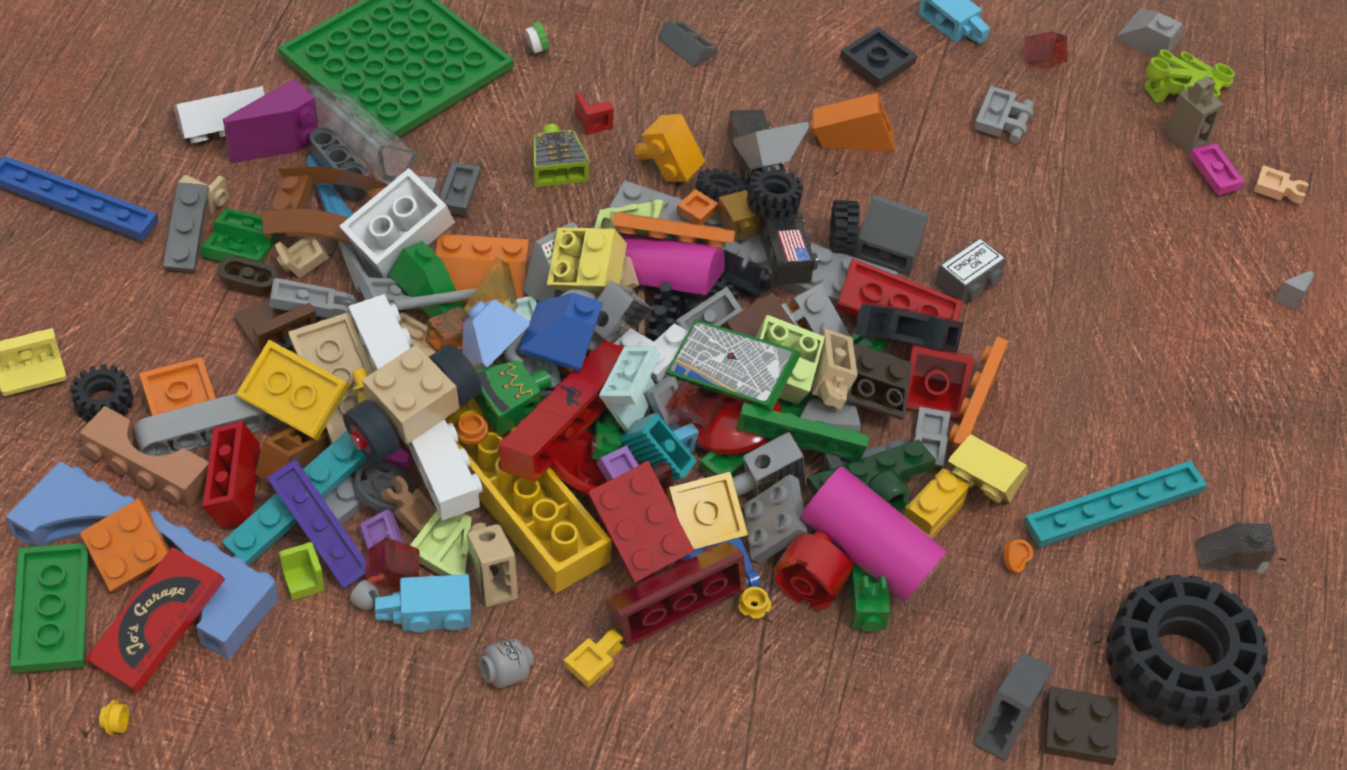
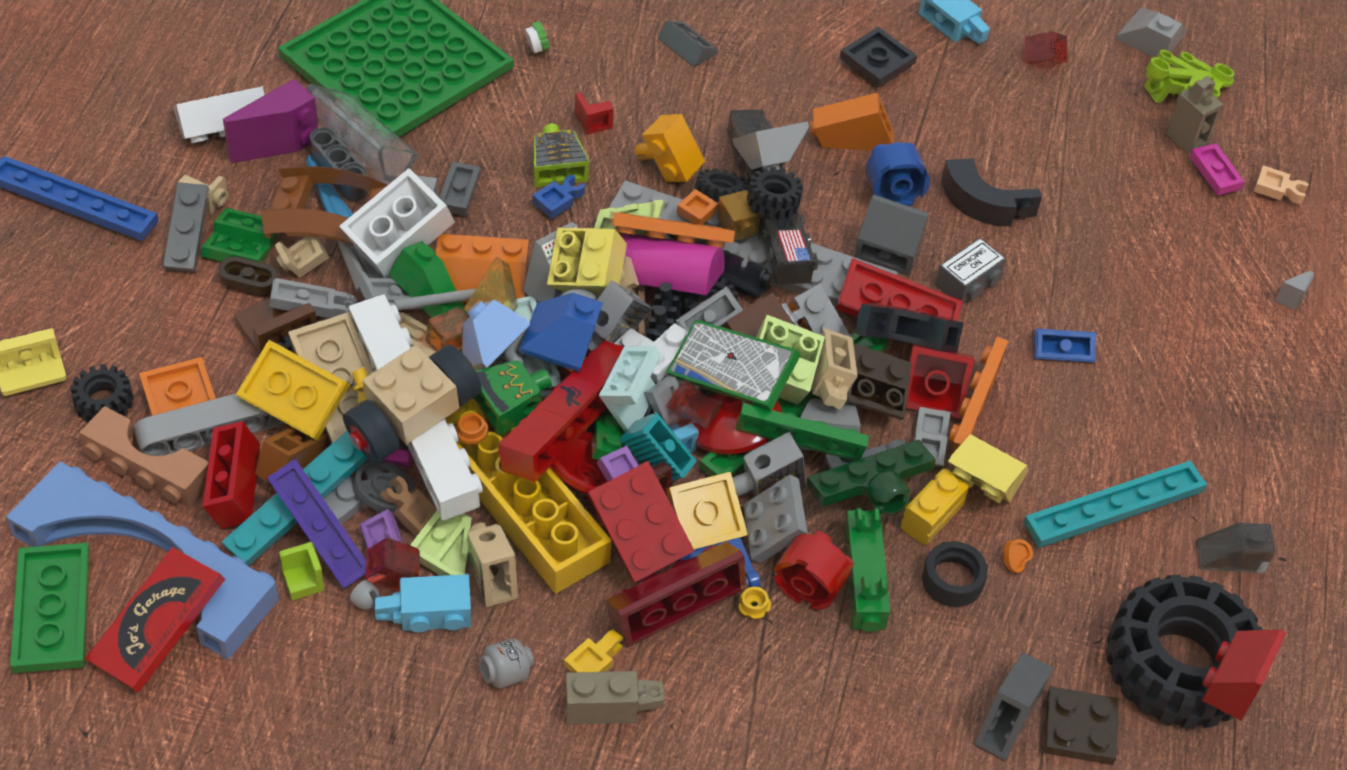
orange plate [80,498,169,592] -> none
yellow plate [99,700,129,736] -> none
dark pink brick [800,466,947,603] -> none
black tyre [829,200,860,254] -> none
light grey plate [974,86,1034,144] -> none
none -> blue plate [532,175,585,219]
none -> dark tan hinge [566,671,664,724]
none -> blue brick [865,142,930,206]
none -> black tyre [922,541,988,607]
none -> black arch [941,158,1042,227]
none -> blue slope [1032,328,1096,363]
none -> red slope [1202,629,1287,721]

